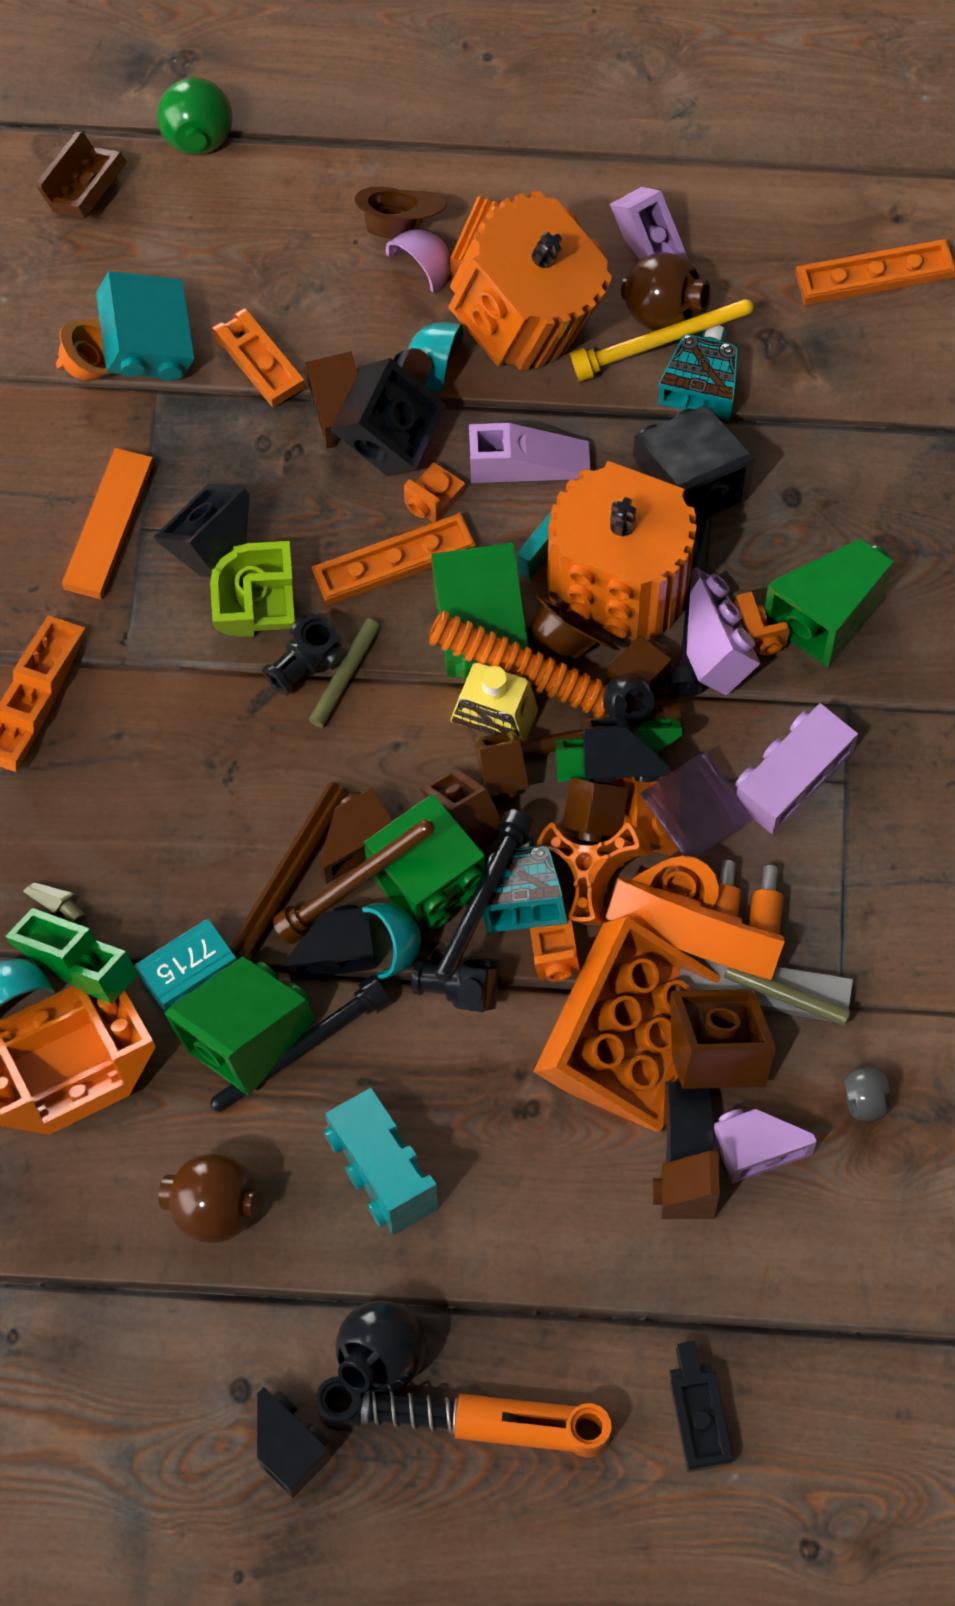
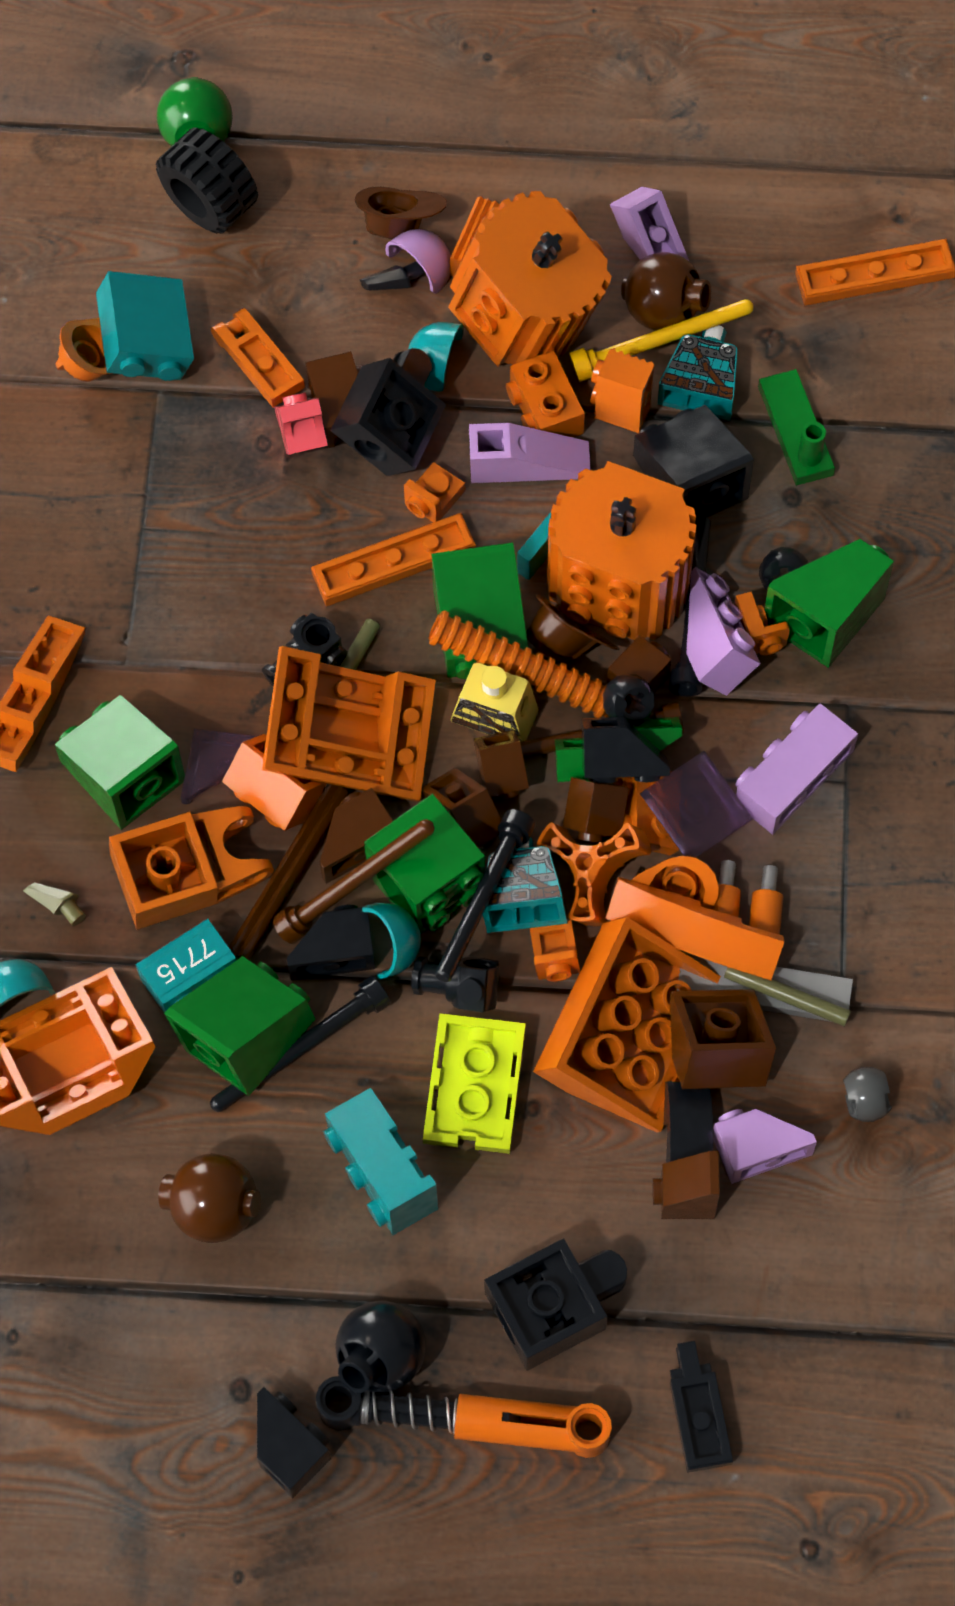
green slope [5,908,139,1004] -> none
reddish brown bracket [36,131,127,218] -> none
orange tile [62,448,154,600] -> none
black slope [154,484,250,578] -> none
lime brick [210,541,295,637] -> none
none -> slope [55,695,186,830]
none -> orange brick [109,806,274,930]
none -> black tyre [156,128,258,234]
none -> tile [181,728,257,804]
none -> brick [222,734,327,831]
none -> orange slope [262,646,436,802]
none -> coral brick [274,392,328,455]
none -> black bar [360,261,424,291]
none -> neon yellow piece [423,1013,526,1154]
none -> black brick [484,1238,627,1371]
none -> orange brick [506,350,585,438]
none -> orange brick [590,348,654,433]
none -> green piece [758,369,835,486]
none -> black piece [759,547,808,591]

